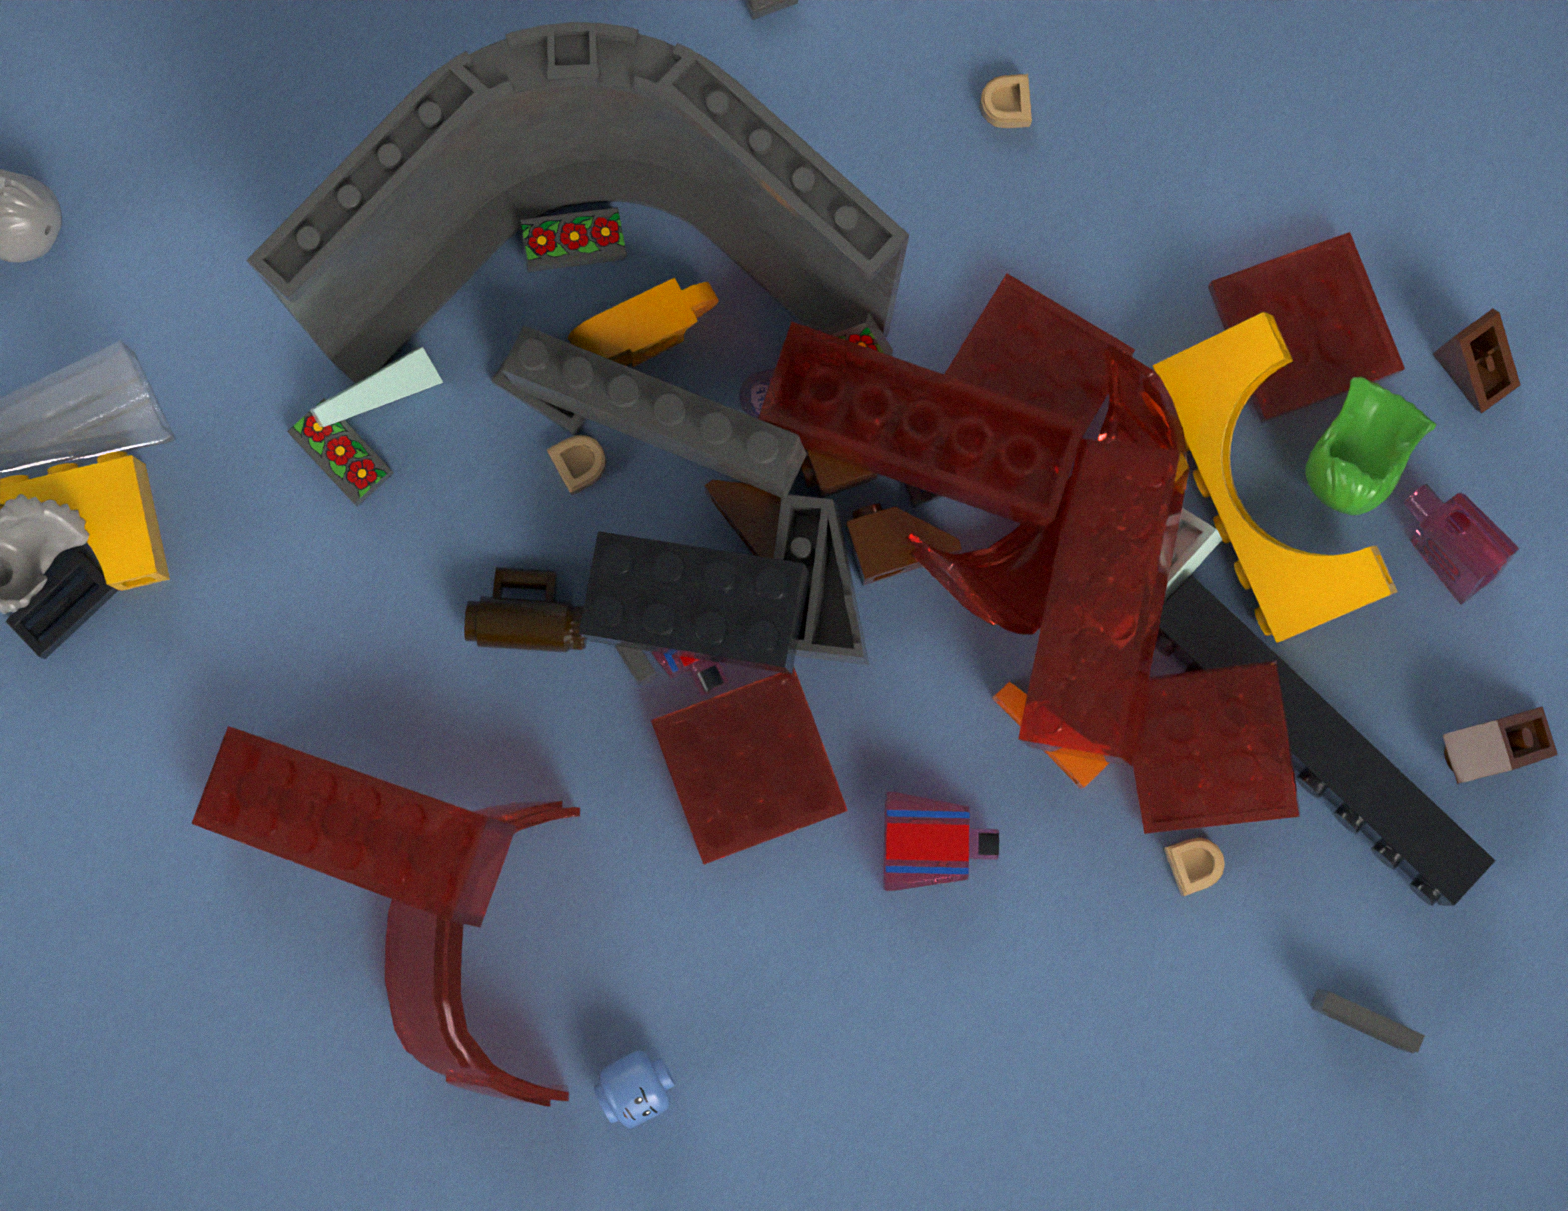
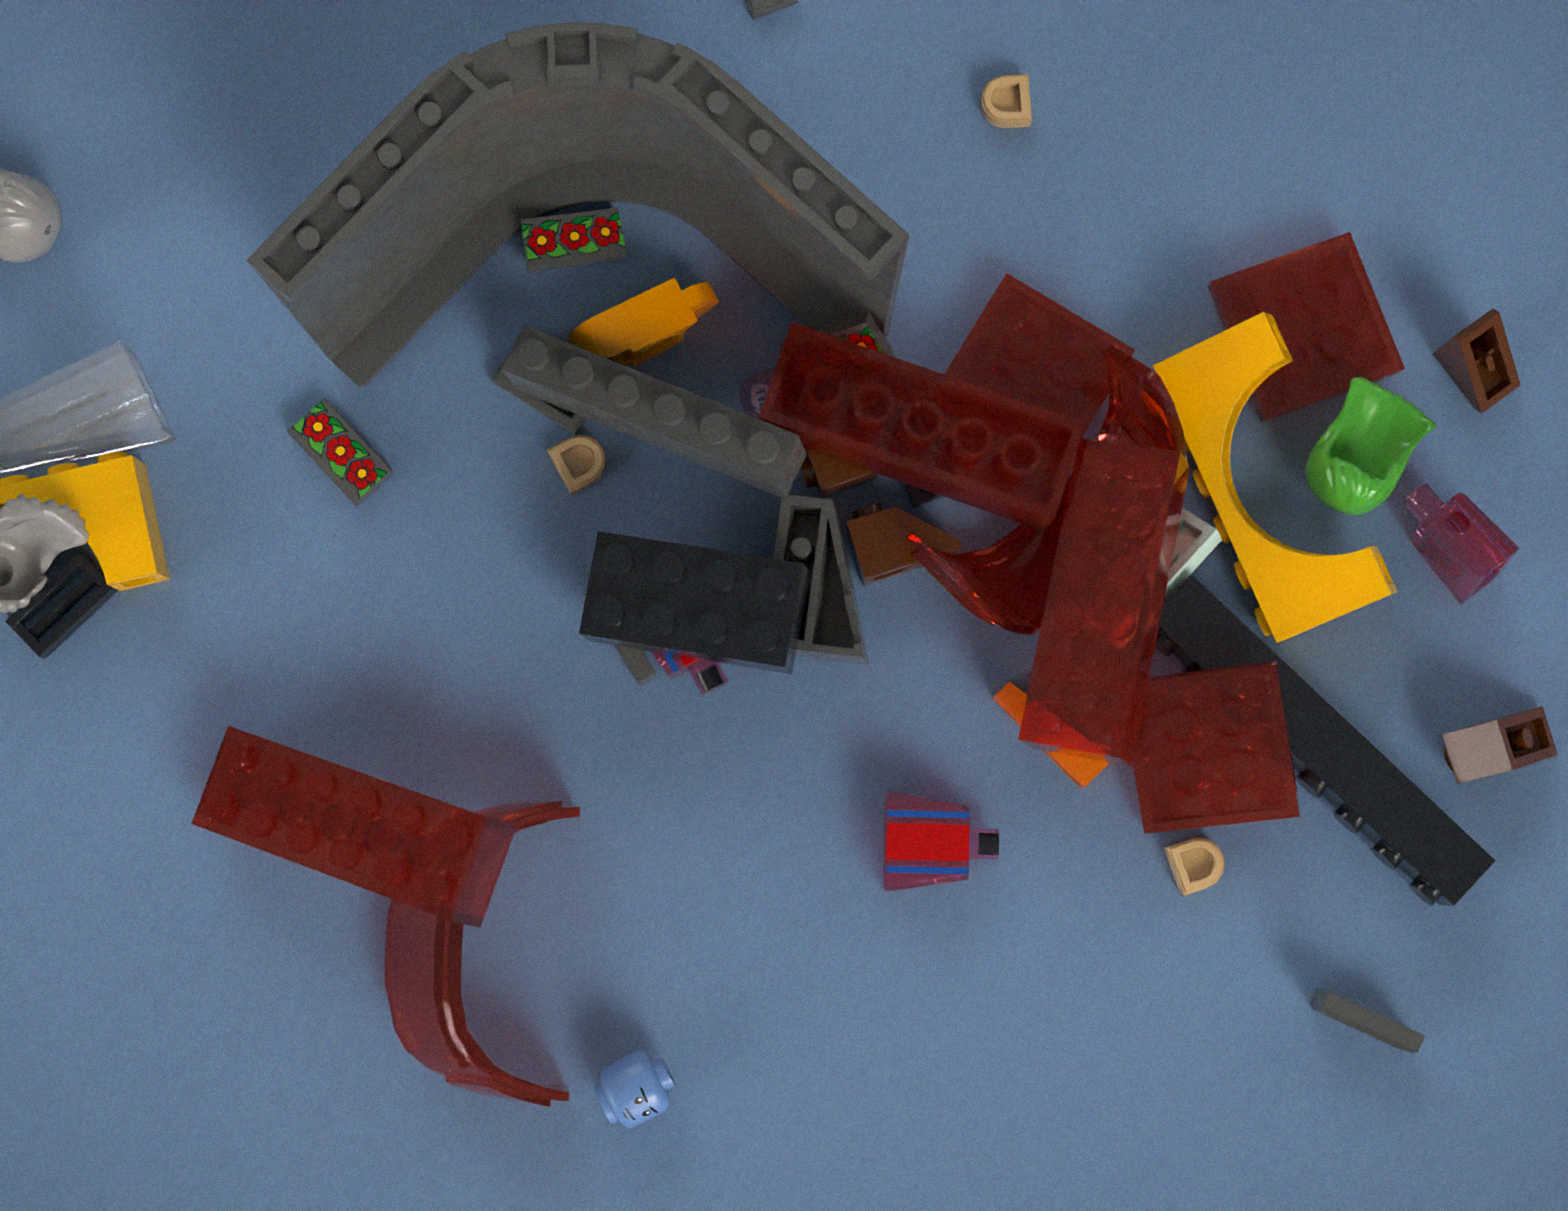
light aqua piece [310,347,443,427] -> none
dark brown piece [464,567,588,653] -> none
clear red plate [651,667,848,865] -> none
reddish brown slope [704,479,781,558] -> none

